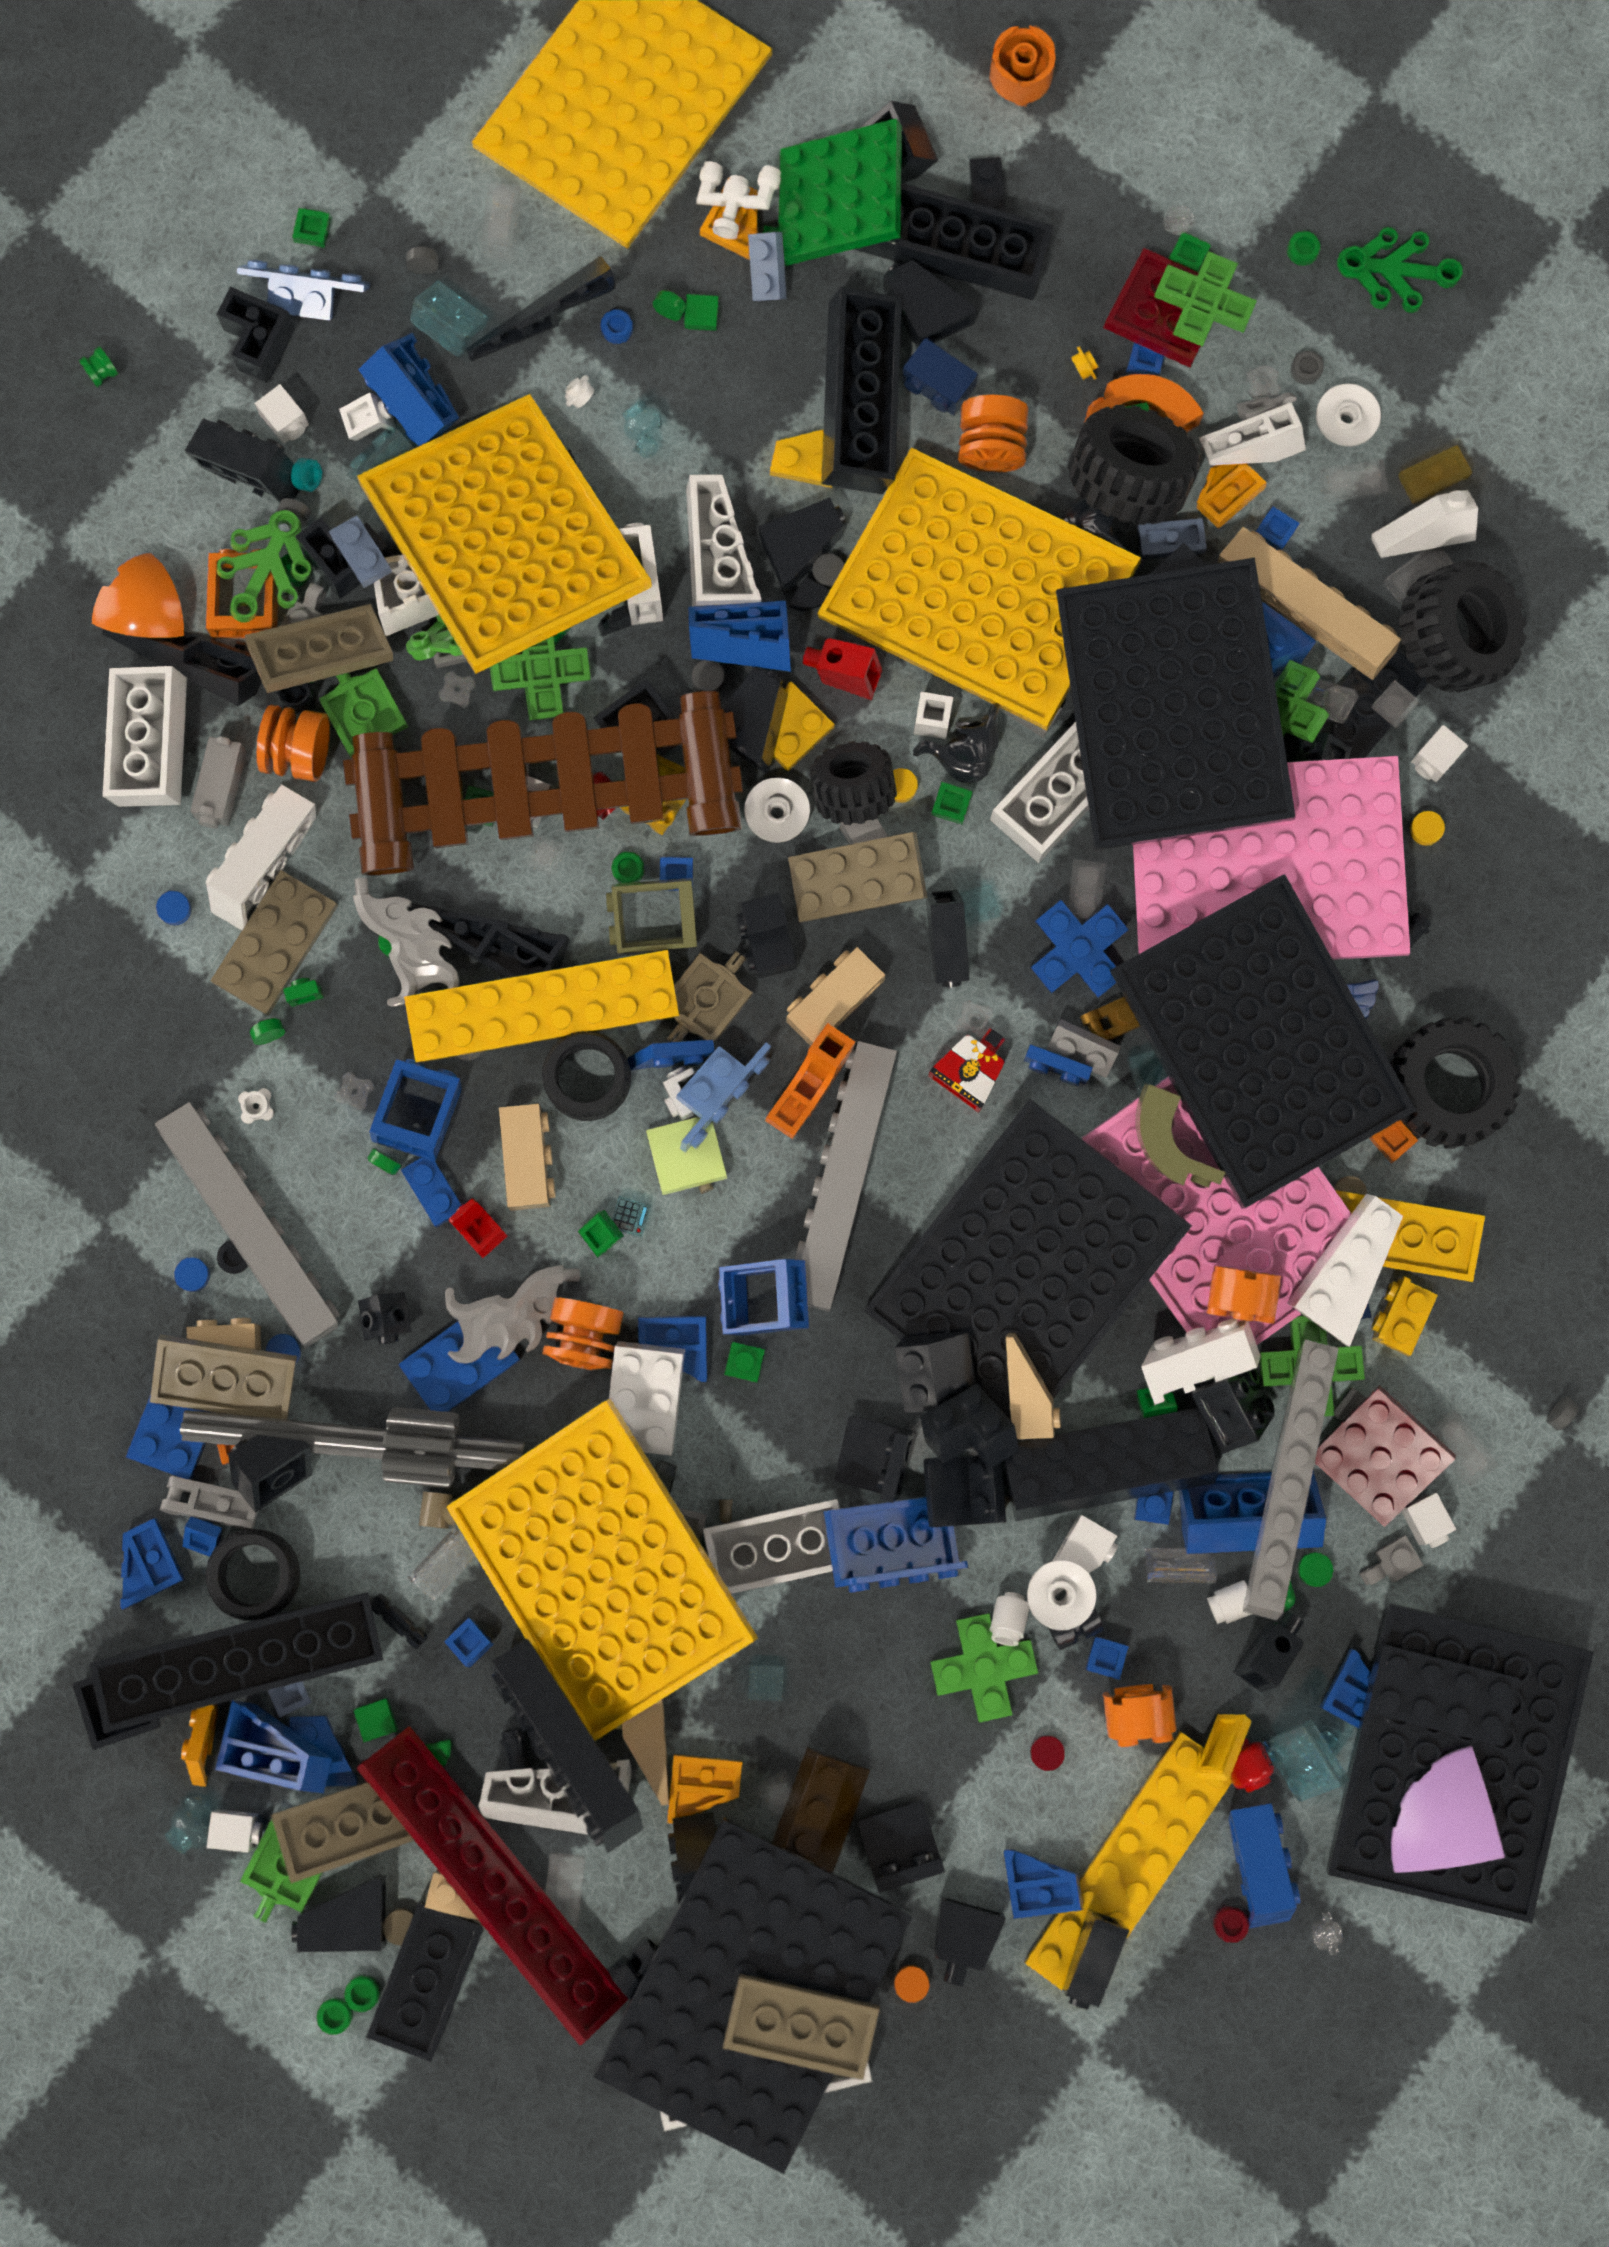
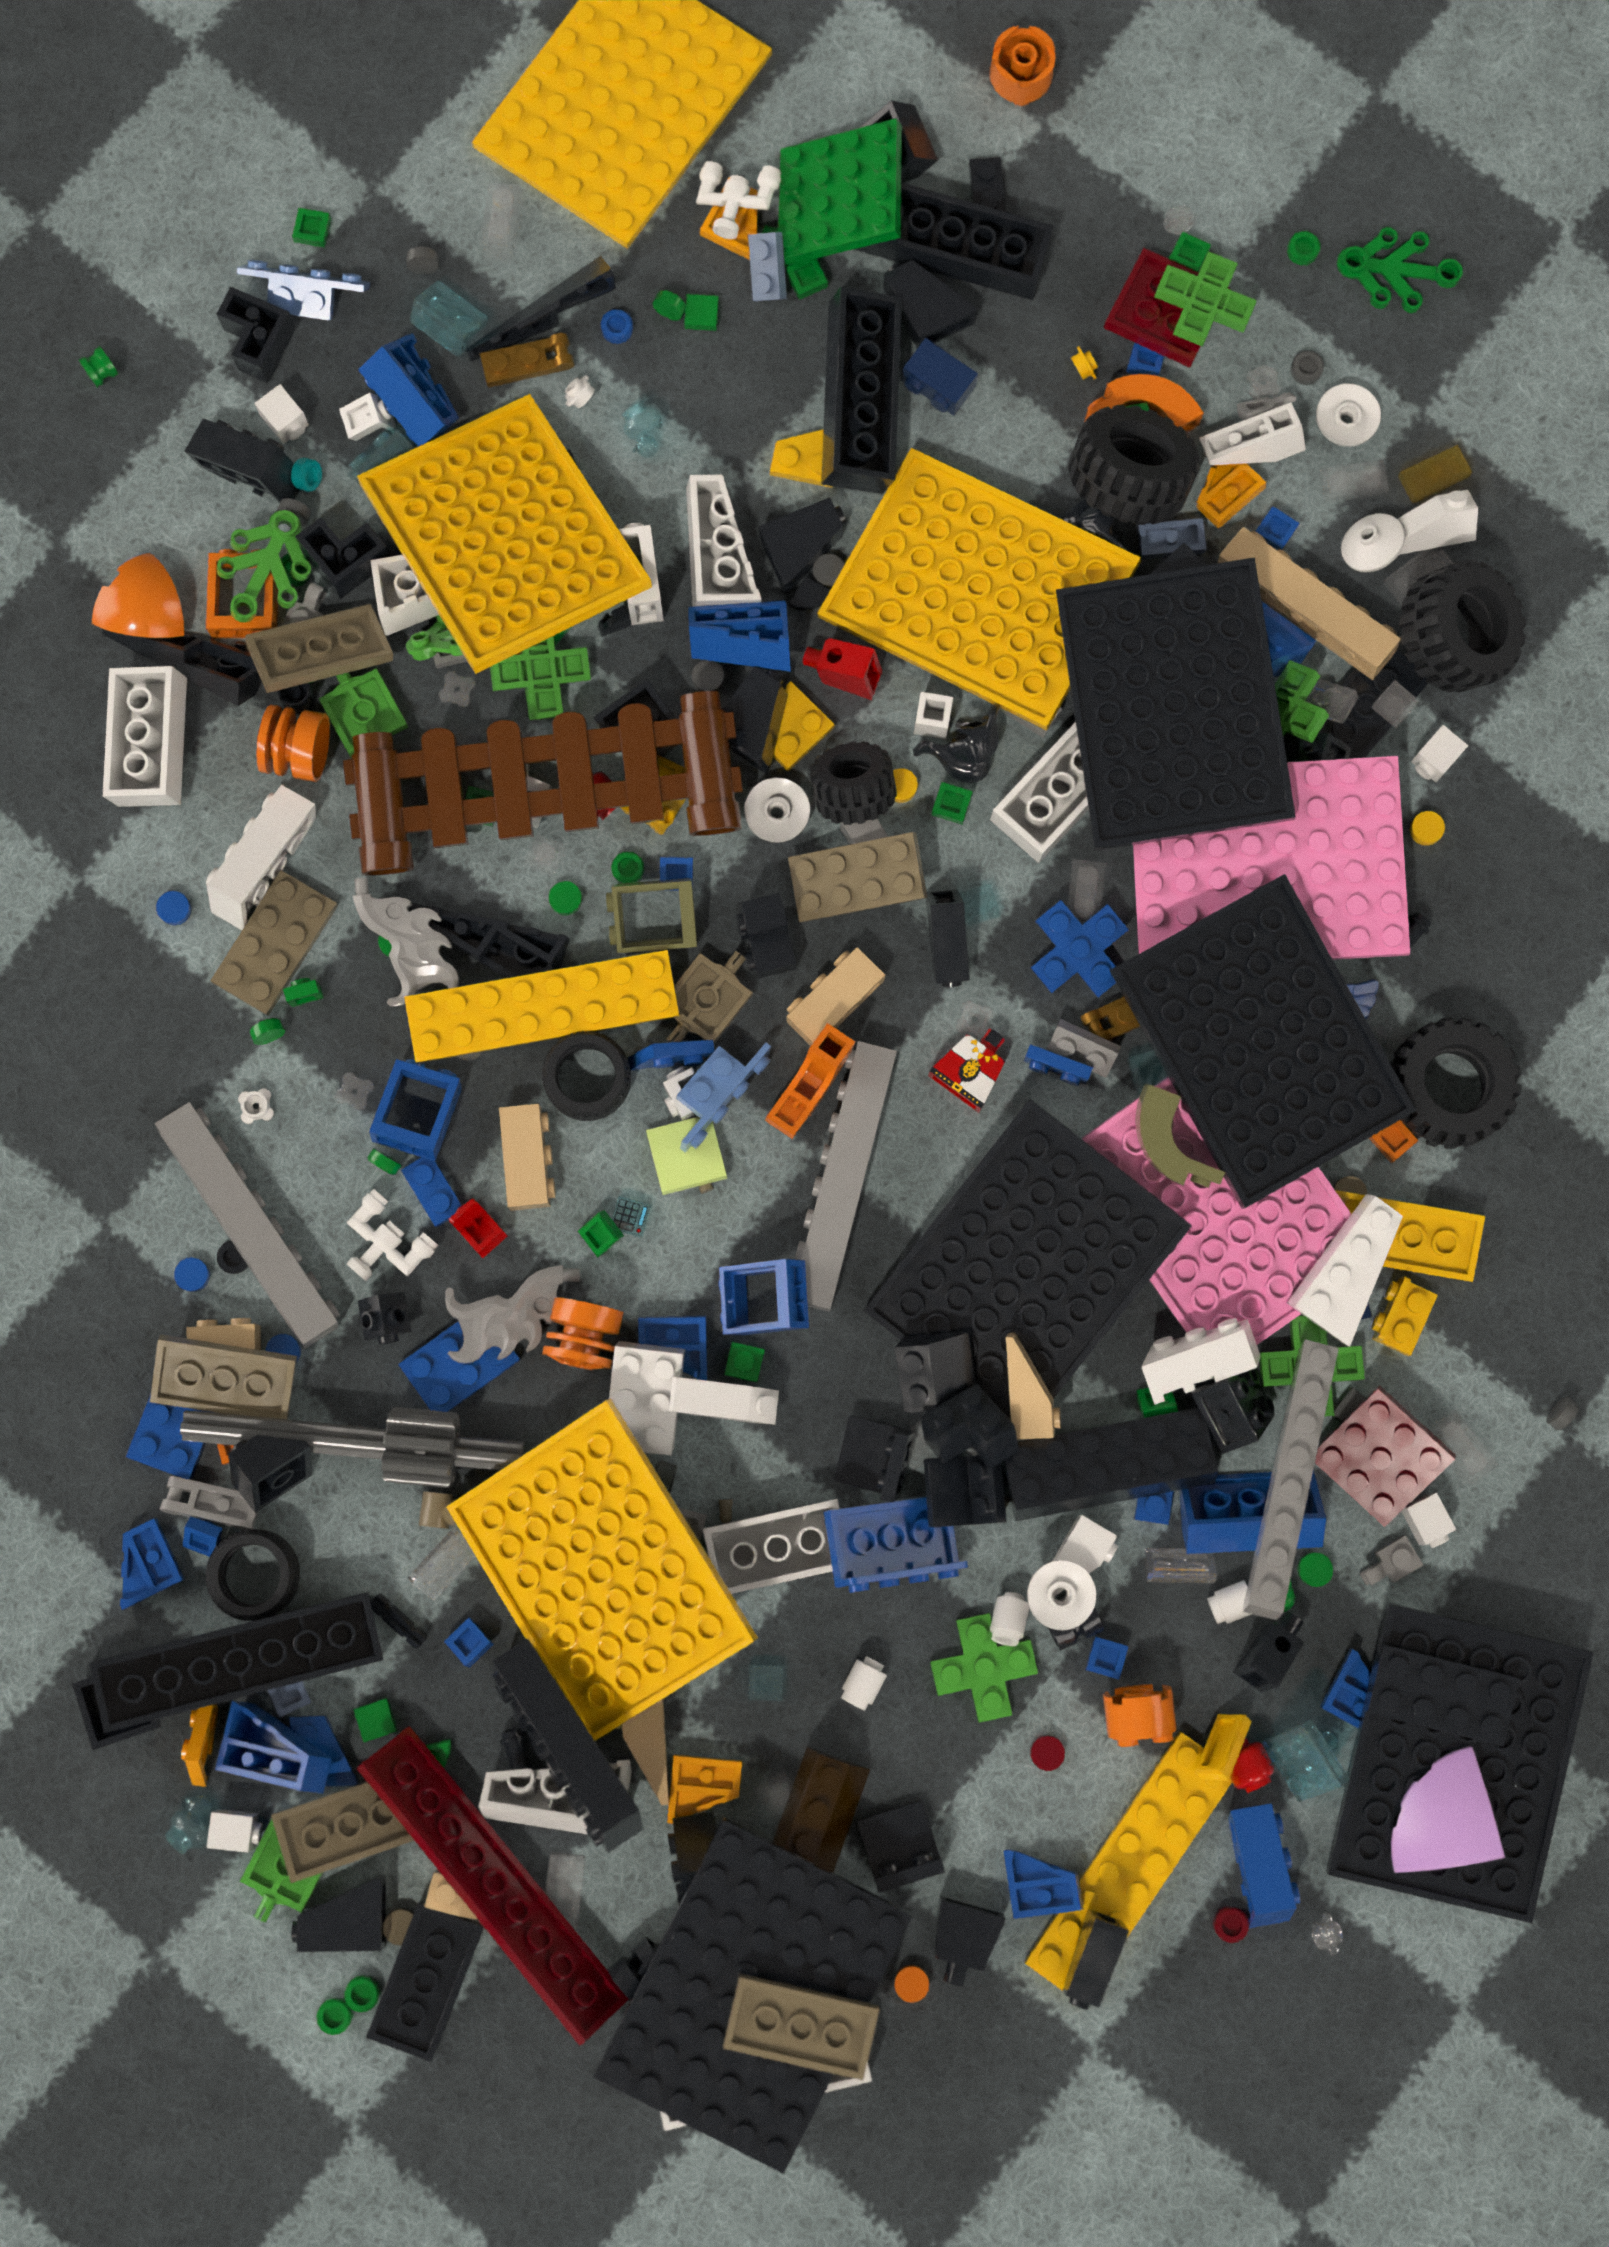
light grey brick [190,737,247,829] -> none
sand blue plate [329,515,392,588] -> none
orange wheel [958,394,1029,472] -> none
orange brick [1206,1266,1281,1324] -> none
none -> white piece [346,1189,438,1281]
none -> pearl gold plate [480,333,574,388]
none -> green tile [549,881,582,916]
none -> white slope [669,1377,779,1425]
none -> green plate [785,259,828,300]
none -> white brick [841,1656,887,1711]
none -> white dish [1341,513,1405,572]

